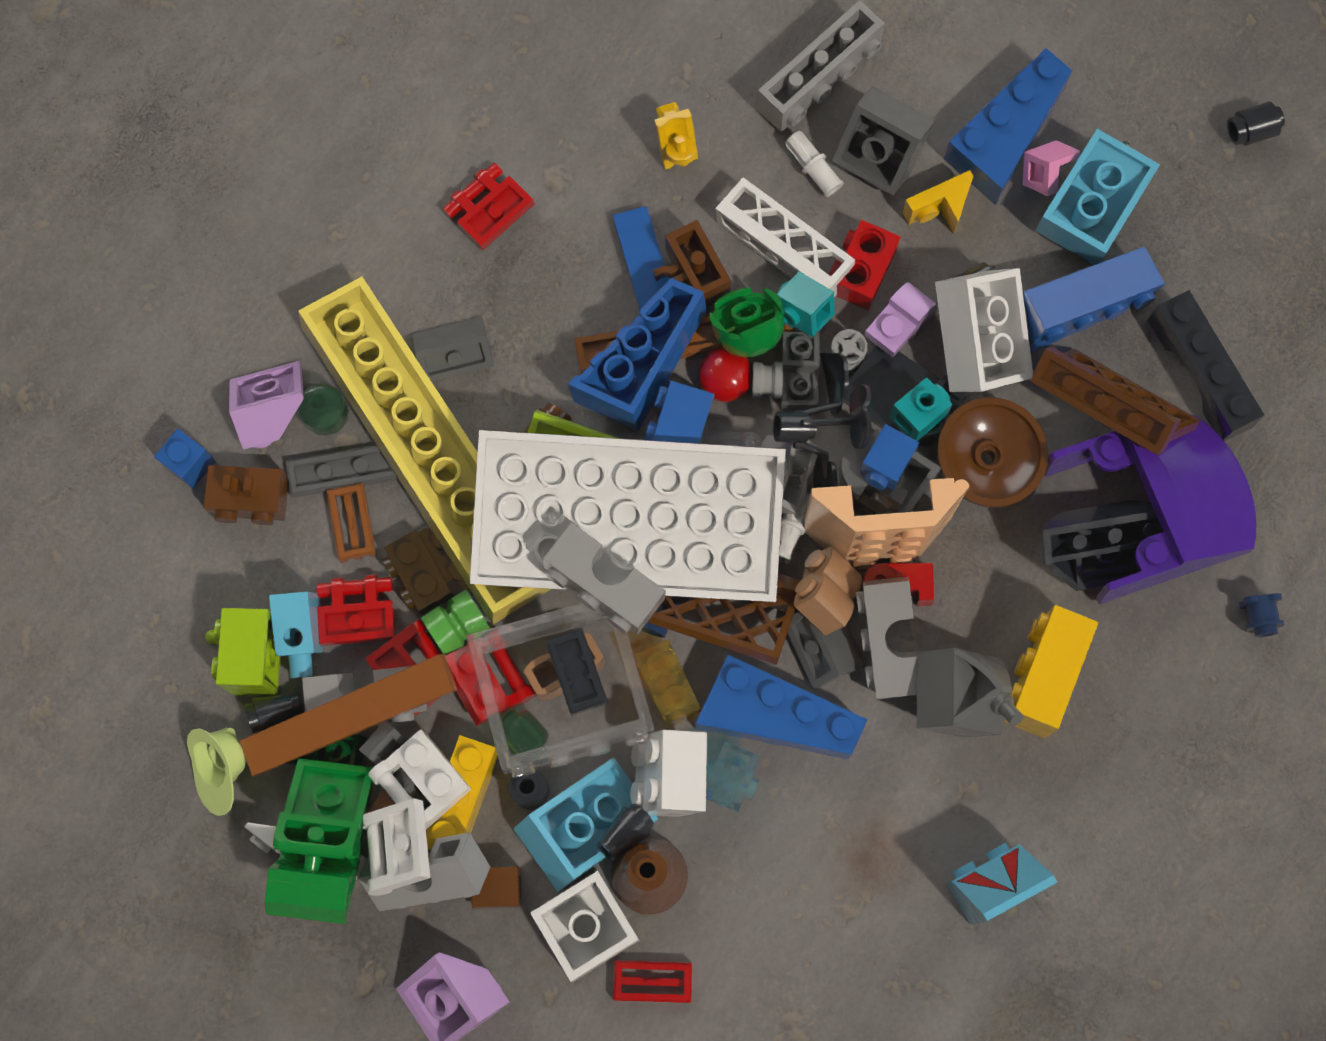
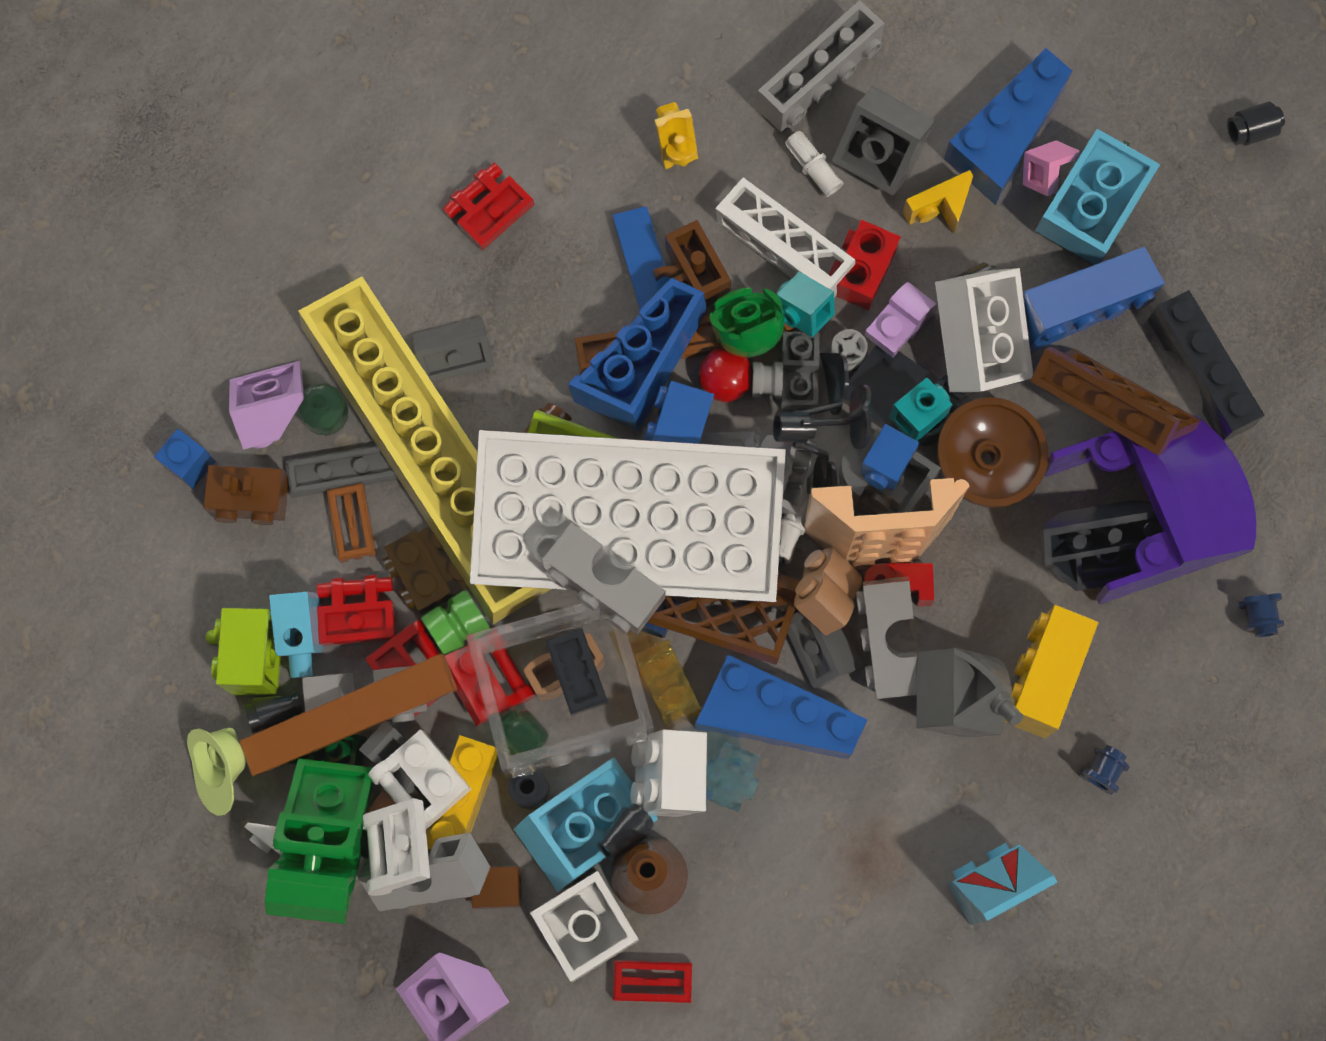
none -> dark blue brick [1079,745,1130,795]

